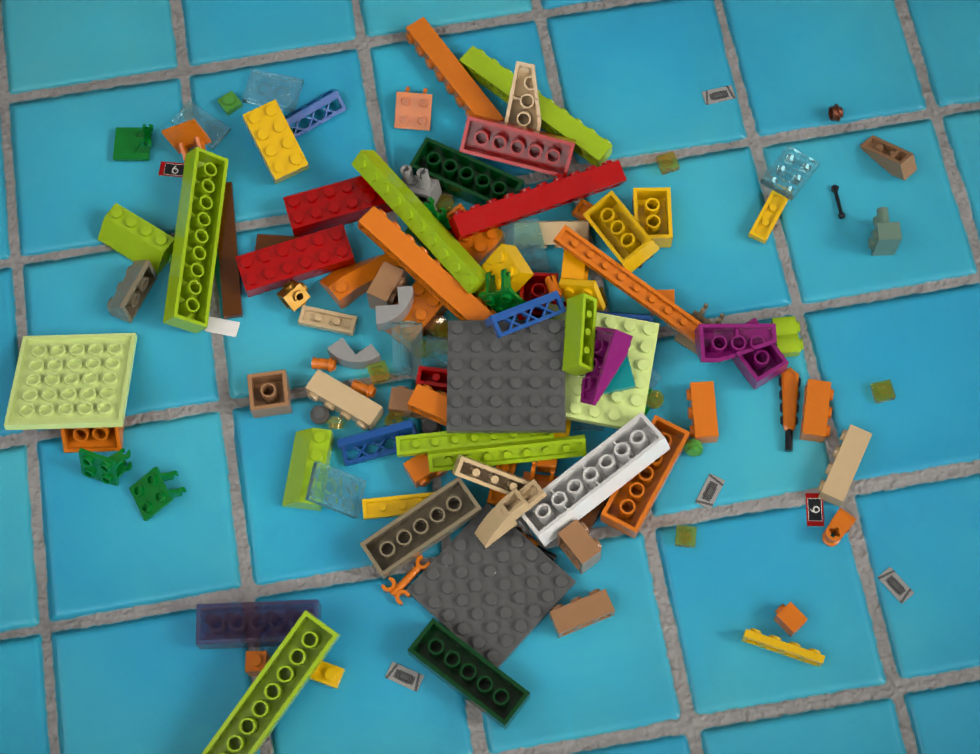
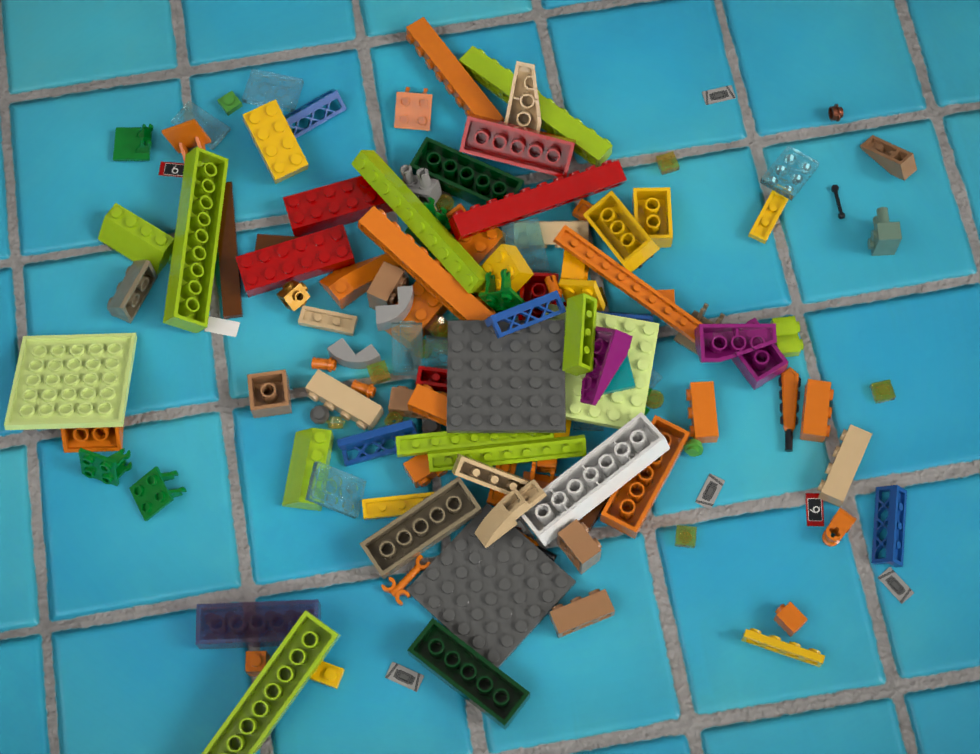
none -> blue fence [871,485,907,567]

